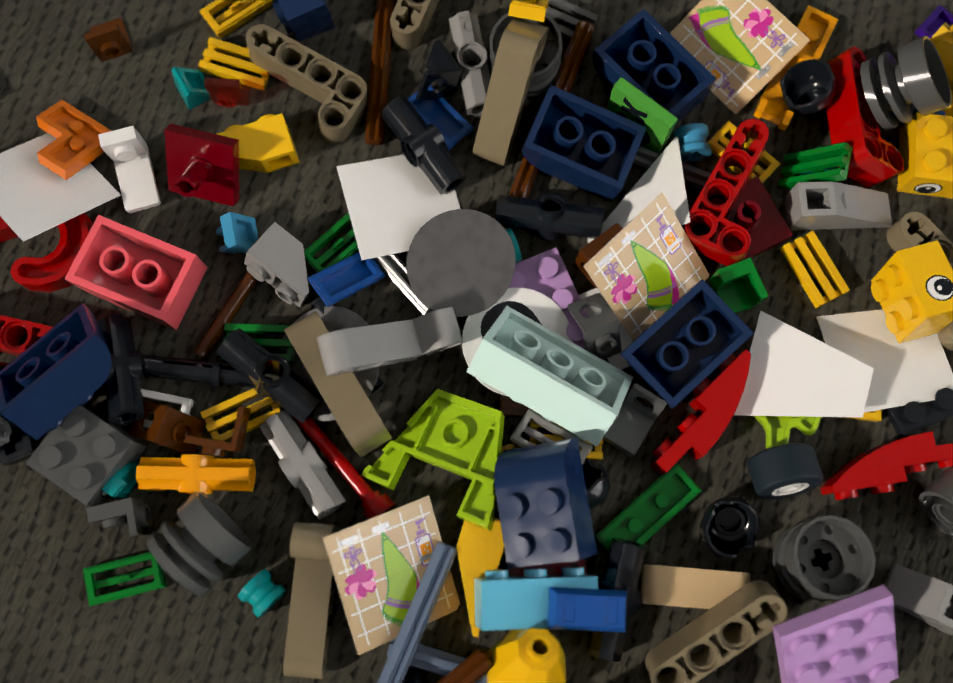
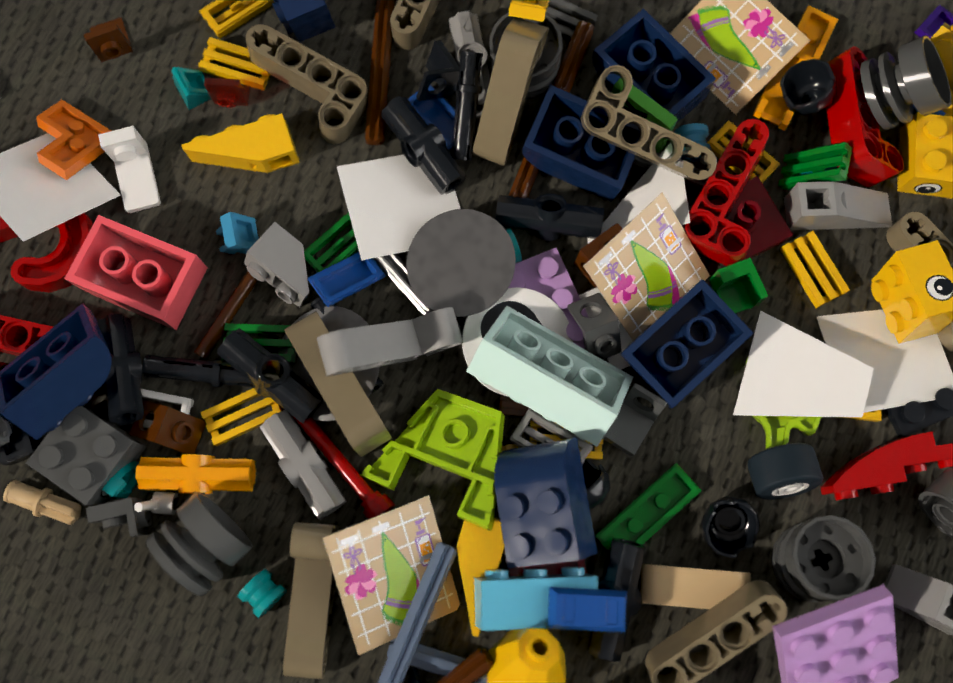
green tile [83,552,167,606] -> none
dark red tile [164,123,240,207] -> none
reddish brown bracket [184,406,251,457] -> none
red slope [650,349,751,475] -> none
none -> tan axle [3,479,82,525]
none -> white hand [134,491,178,515]
none -> black pin [451,51,483,160]
none -> dark tan beam [581,65,717,180]

